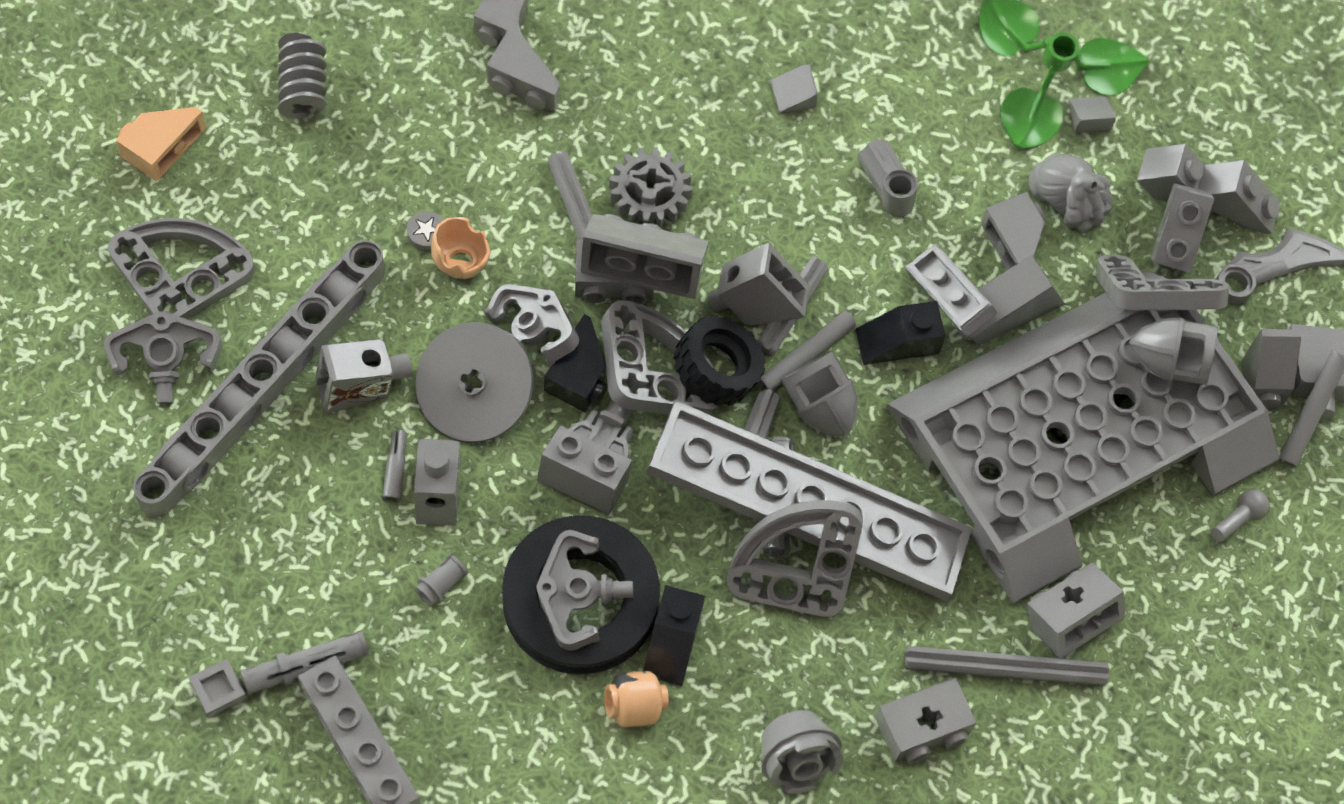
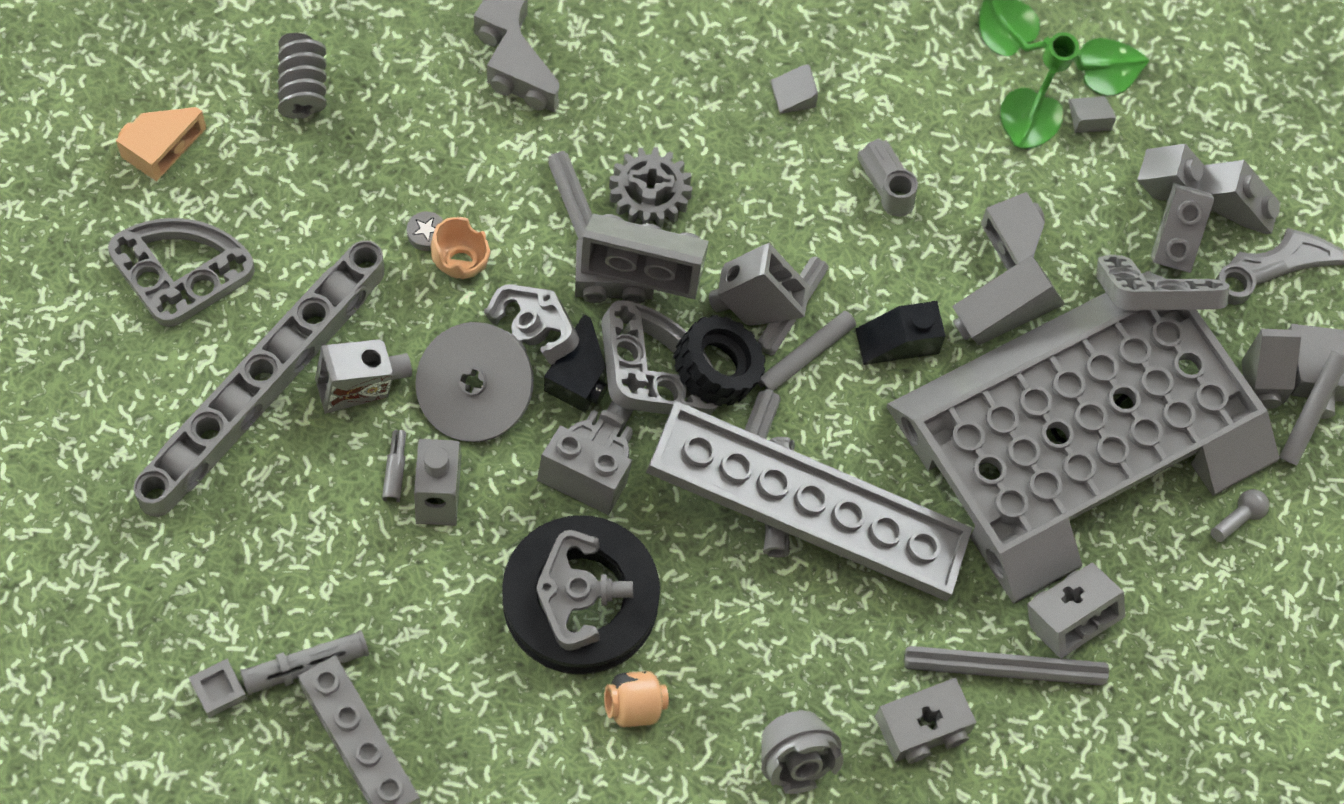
light grey piece [104,311,223,404] -> none
light grey pin [415,554,468,606] -> none
black slope [643,585,705,686] -> none
light grey beam [727,500,862,617] -> none
light grey helmet [781,351,858,437] -> none
light grey tile [906,243,997,338] -> none
light grey hair [1028,153,1113,233] -> none
light grey helmet [1129,318,1218,386] -> none

